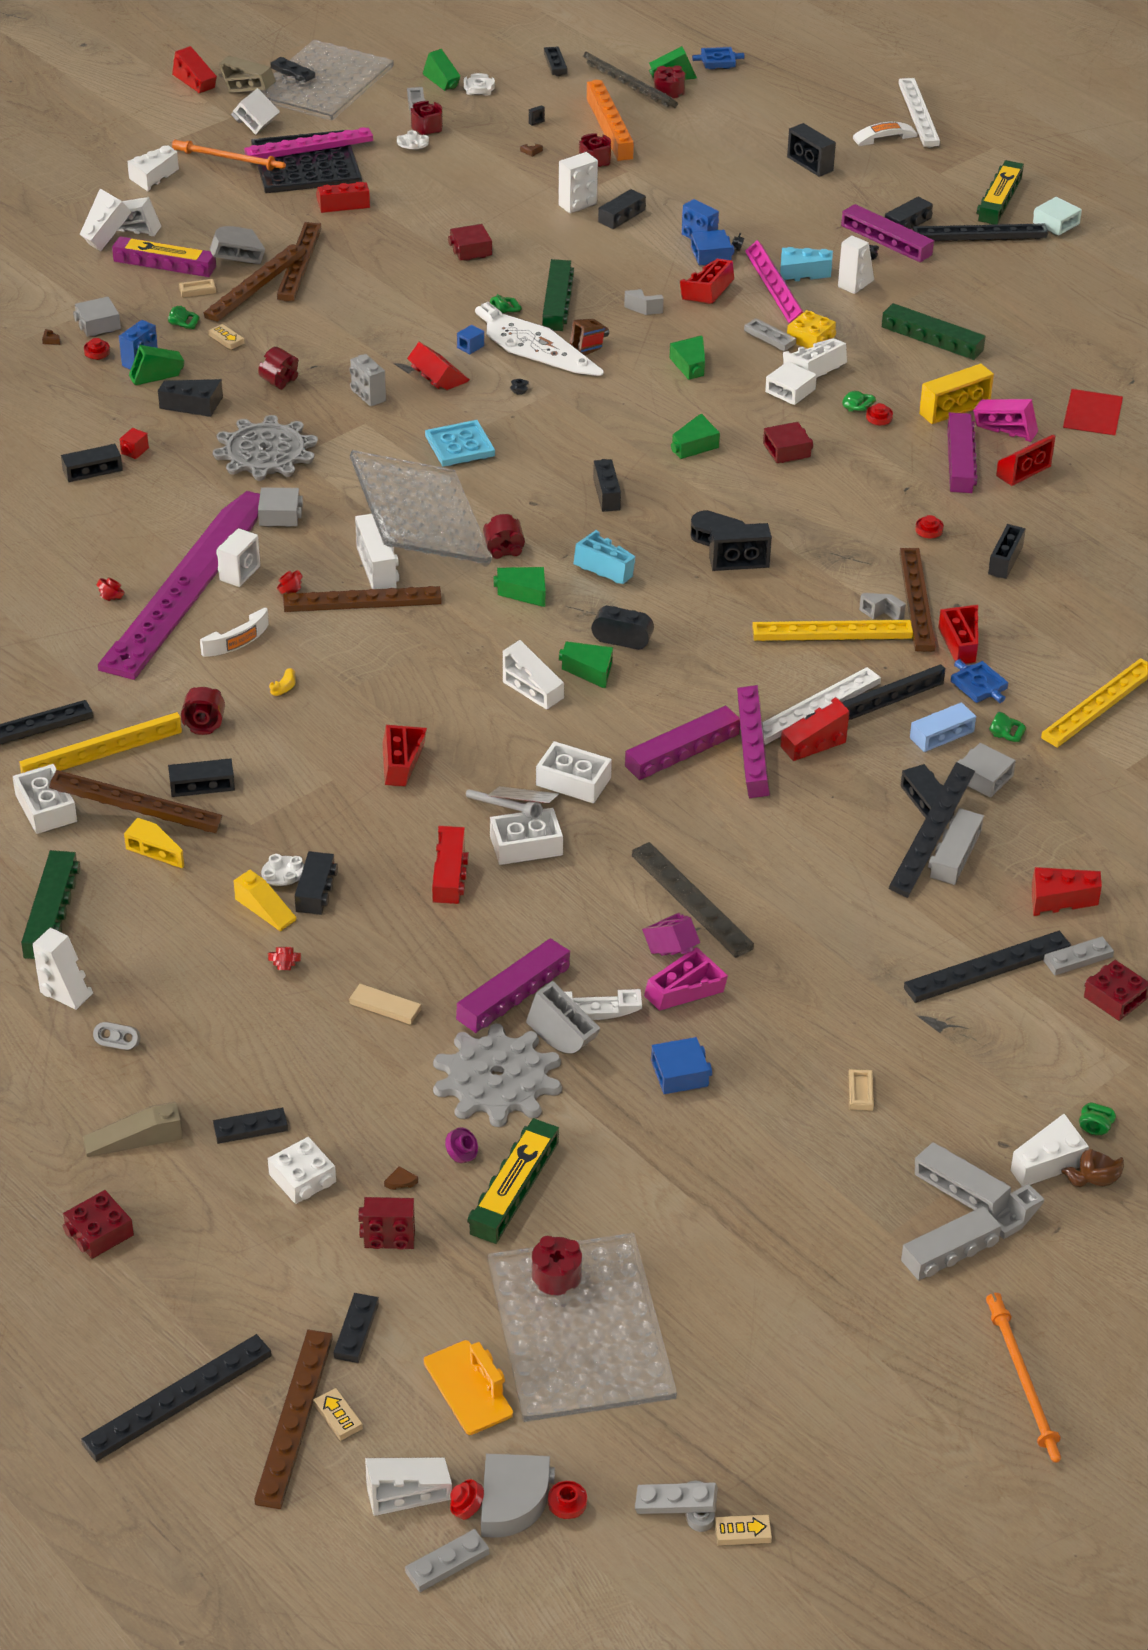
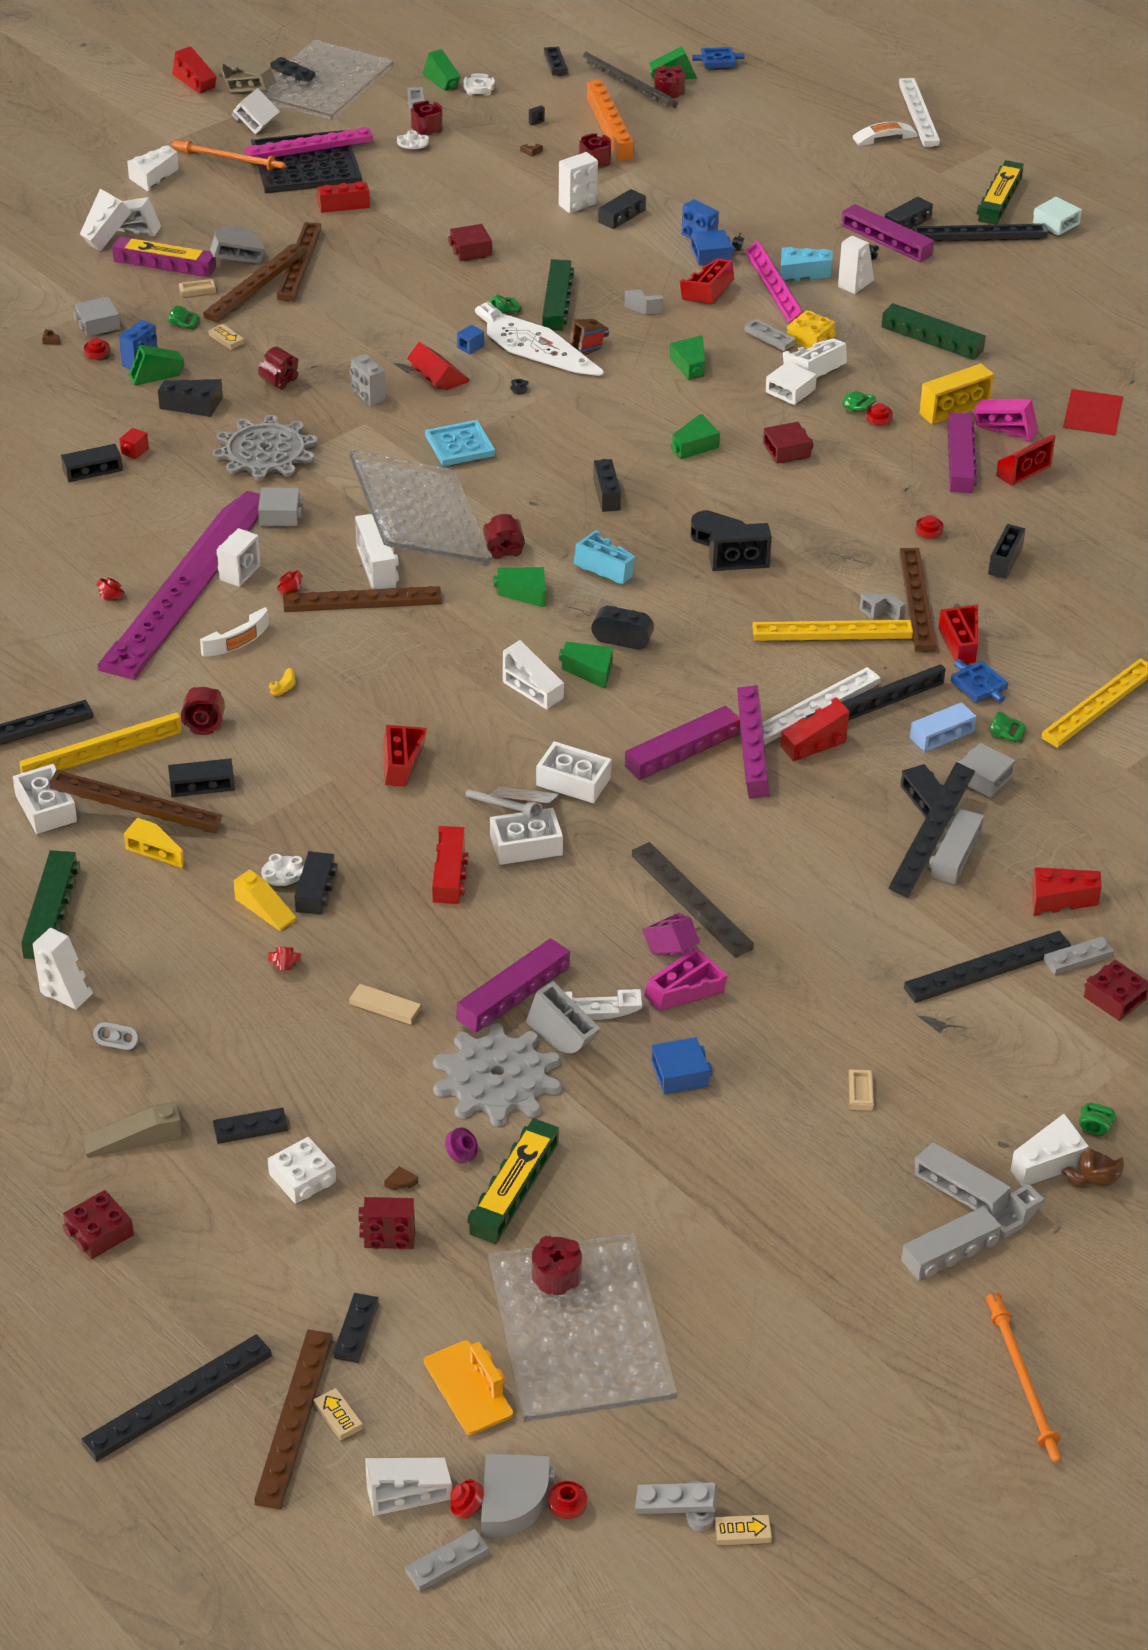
black brick [787,123,836,177] -> none

